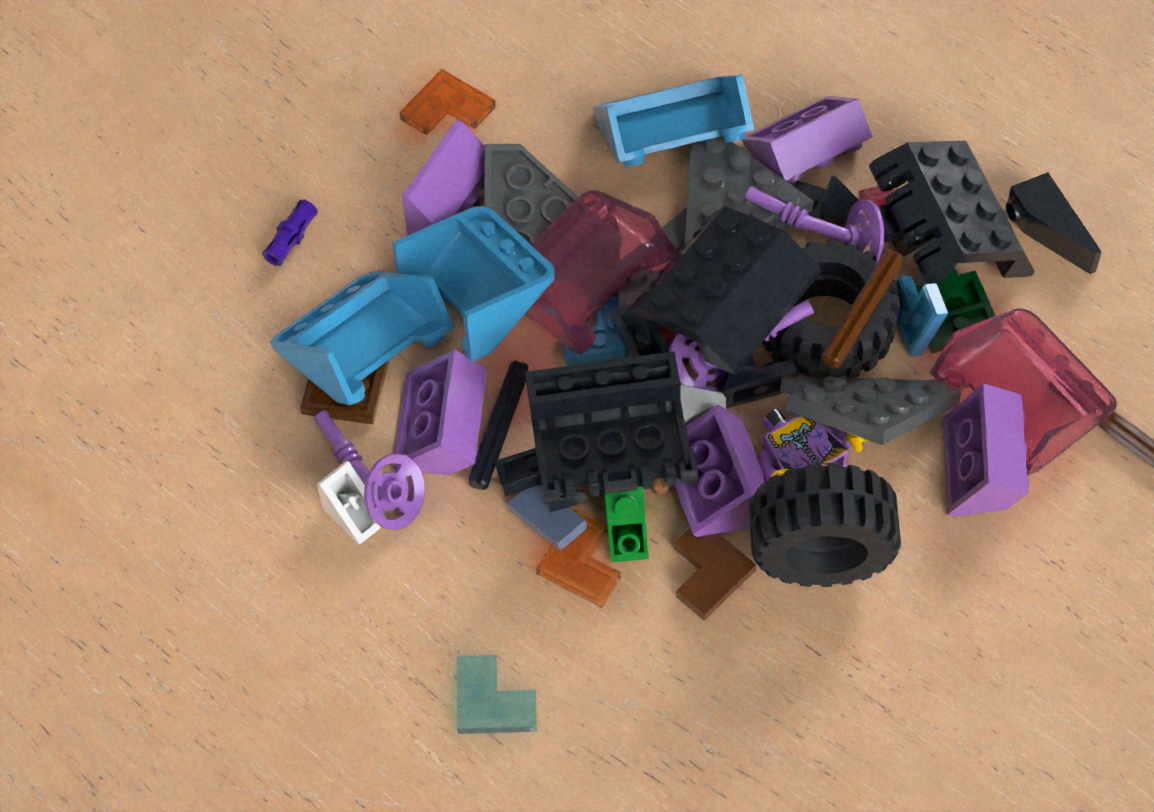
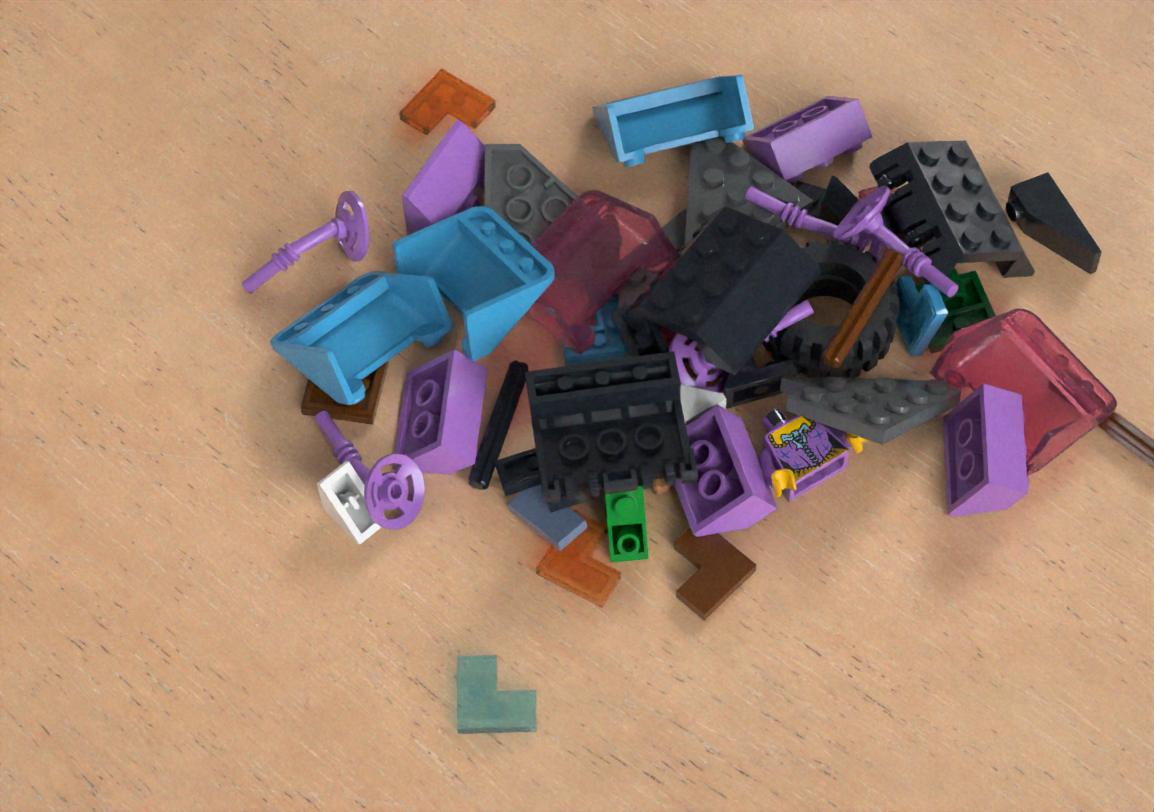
dark purple pin [262,199,318,266] -> none
black tyre [749,463,901,587] -> none
none -> medium lavender dish [242,190,369,294]
none -> medium lavender dish [833,185,958,297]

